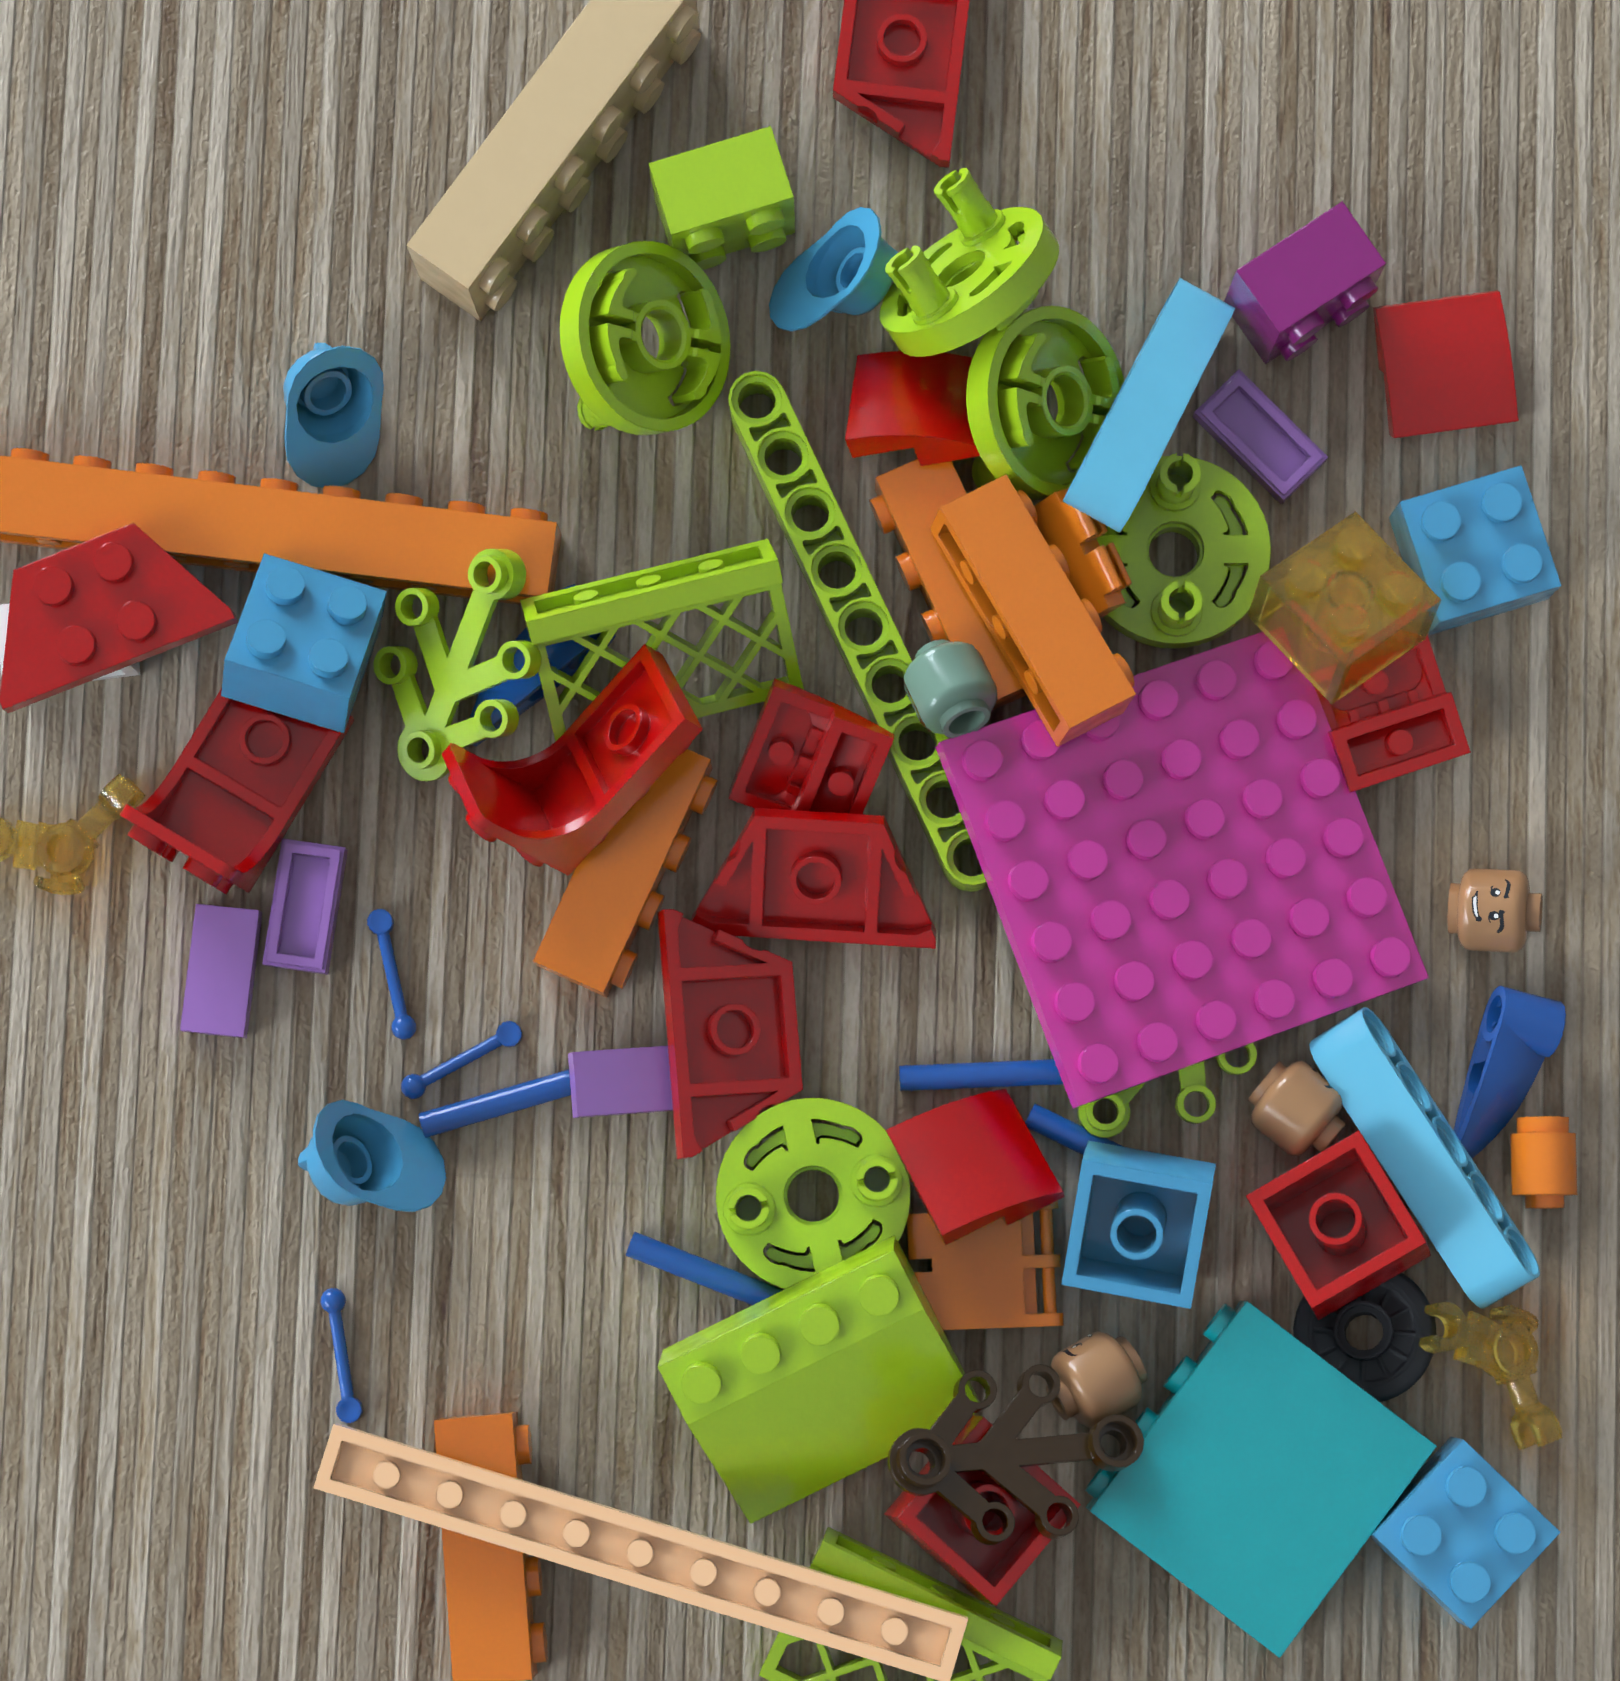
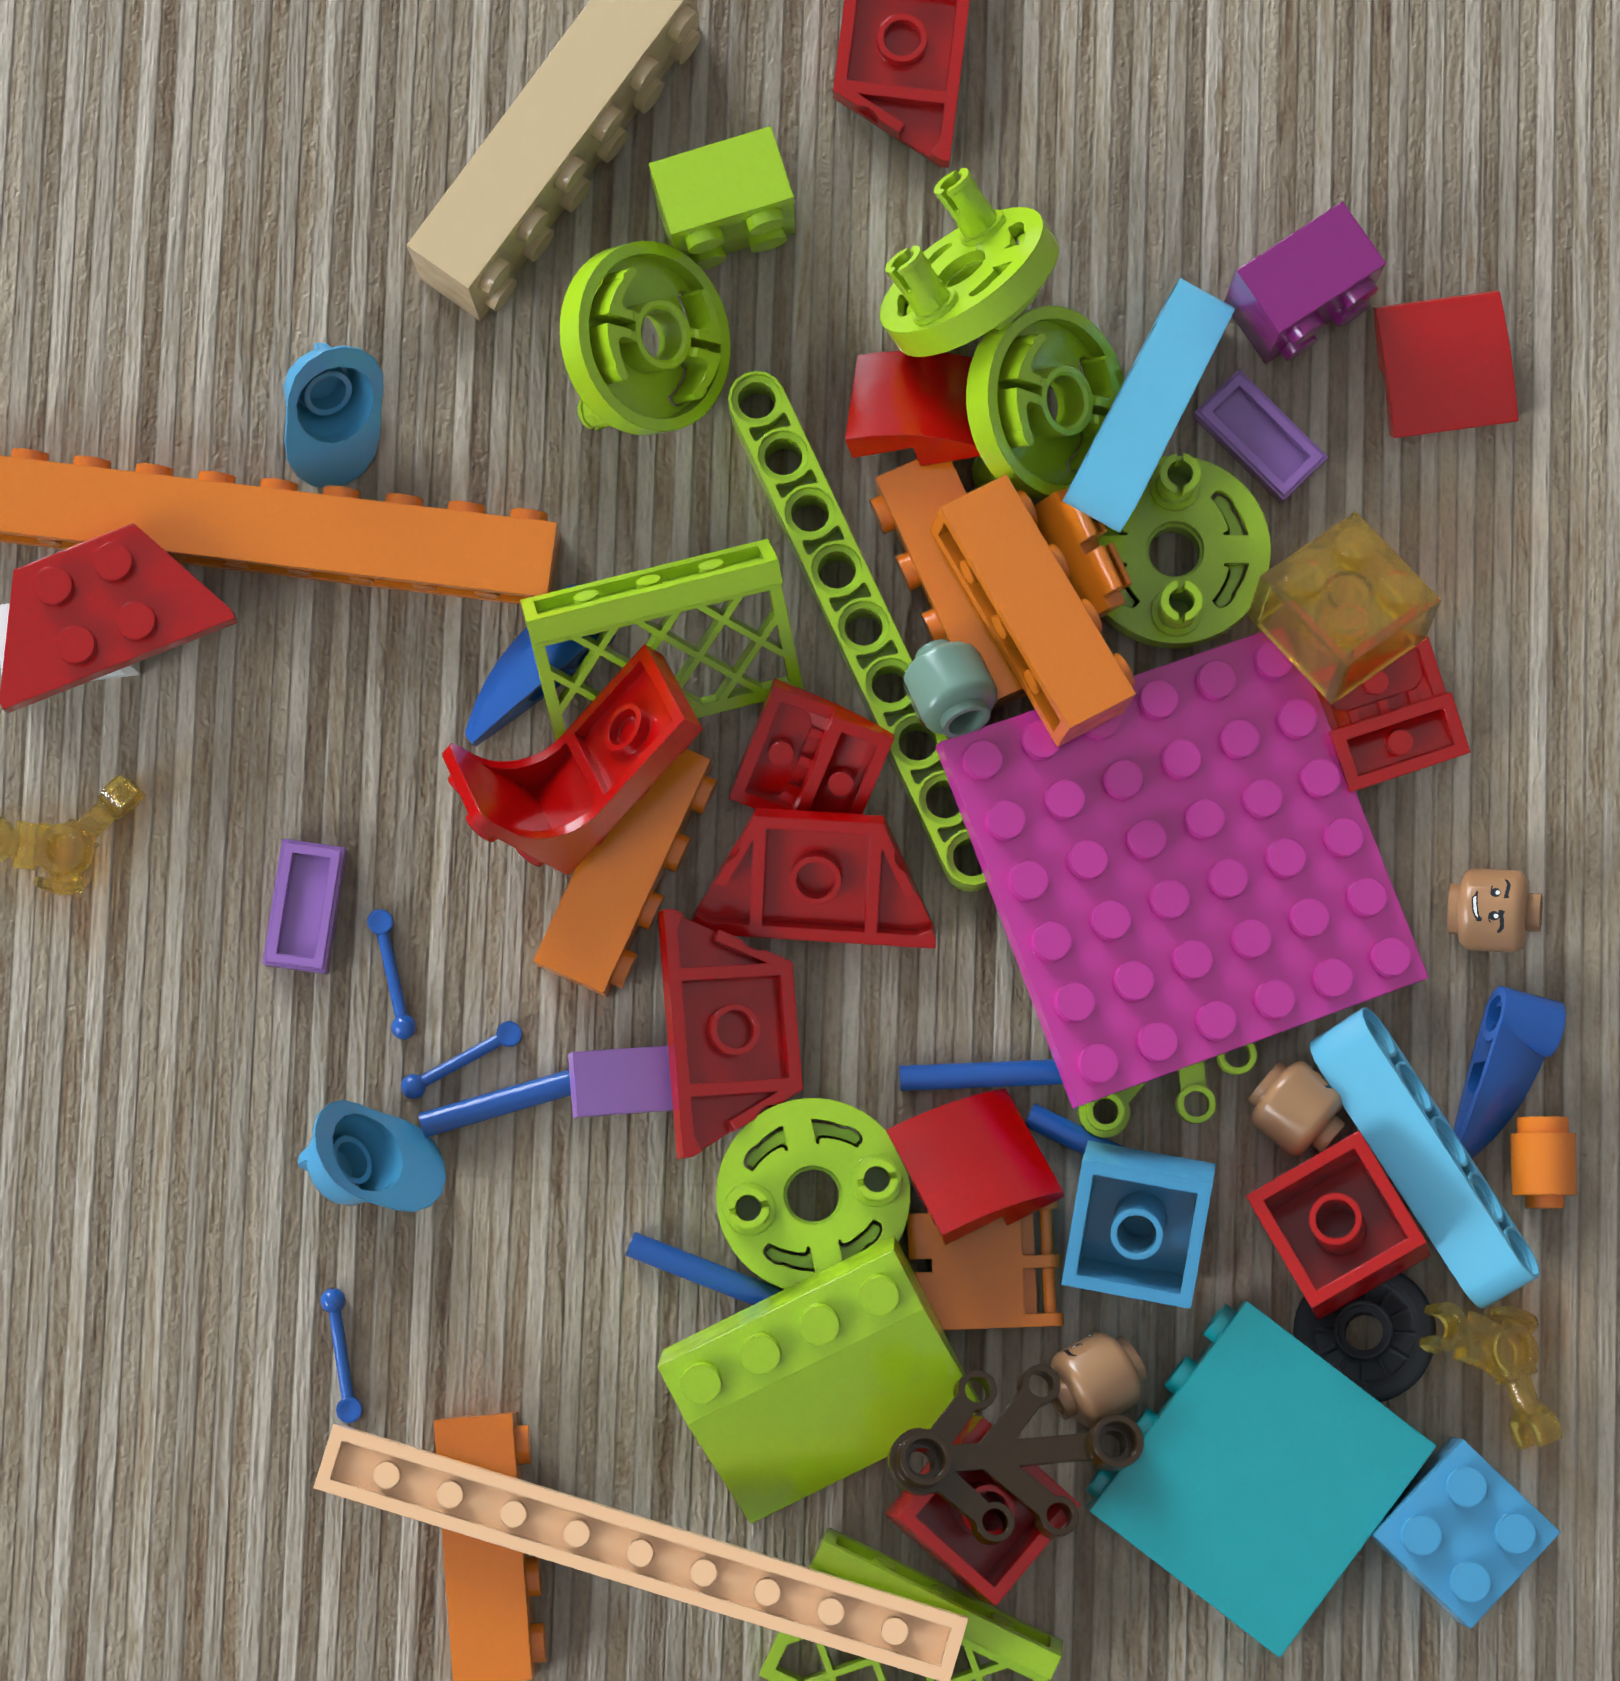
red bracket [119,688,354,895] -> none
medium lavender tile [180,904,262,1038] -> none
dark azure brick [221,553,387,733] -> none
lime plant [373,549,542,781] -> none
dark azure piece [769,207,898,332] -> none
dark azure brick [1389,465,1561,636] -> none

